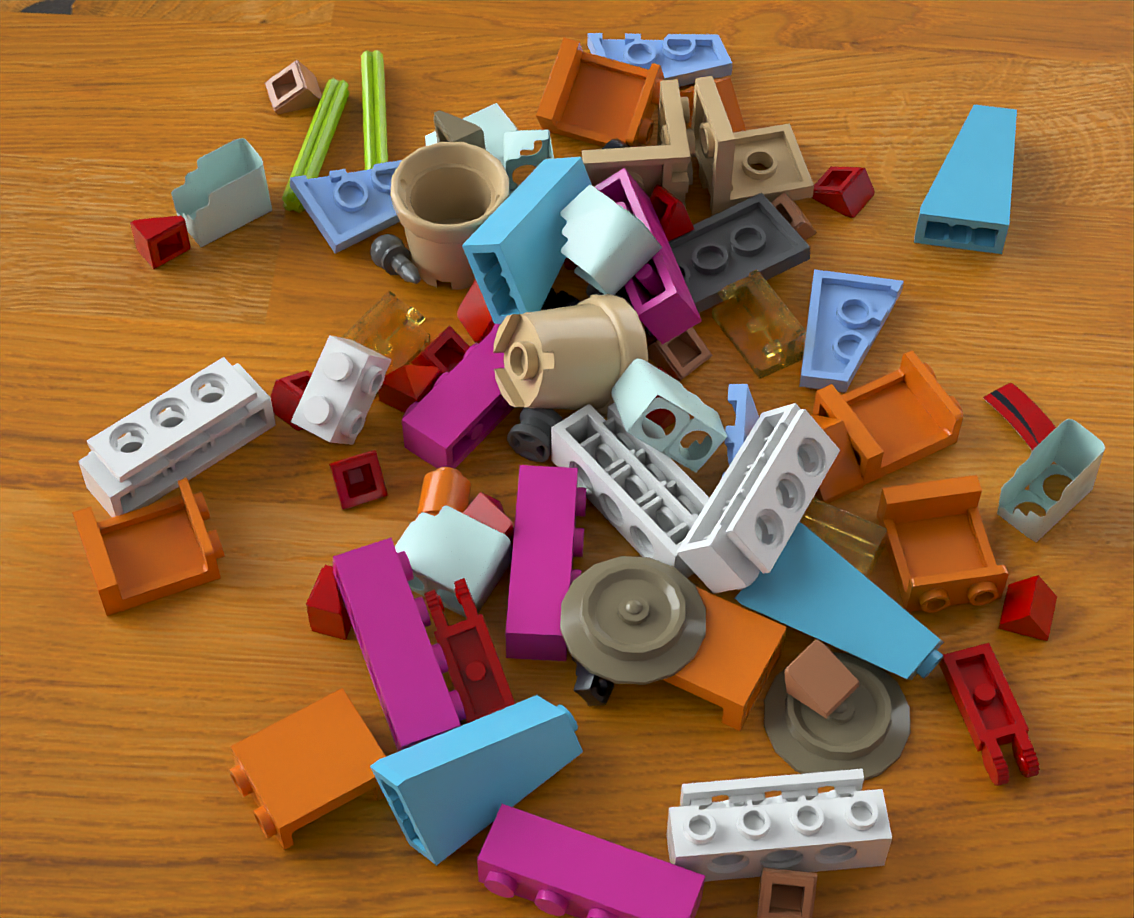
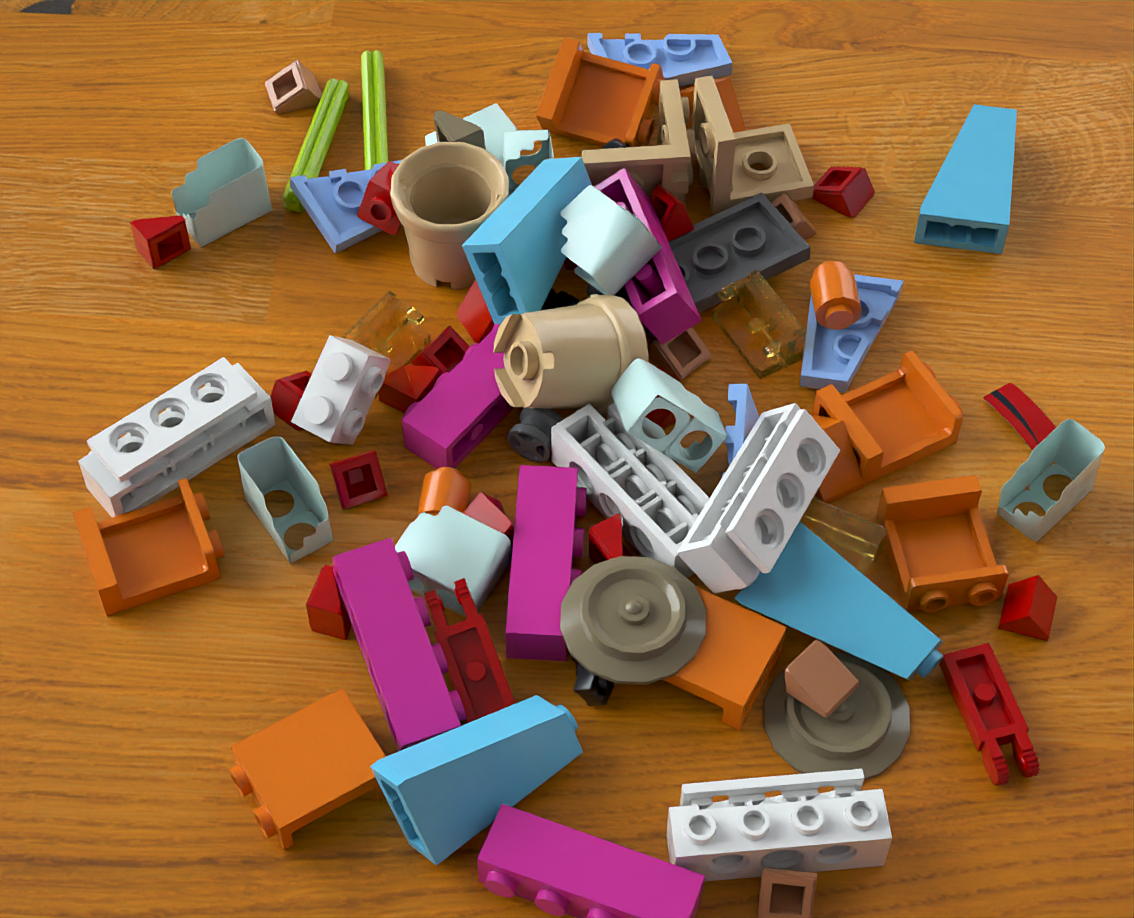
dark grey bar [370,234,421,284] -> none
none -> light aqua piece [237,437,333,564]
none -> red bracket [357,161,402,235]
none -> red slope [589,513,633,564]
none -> orange brick [810,261,862,330]

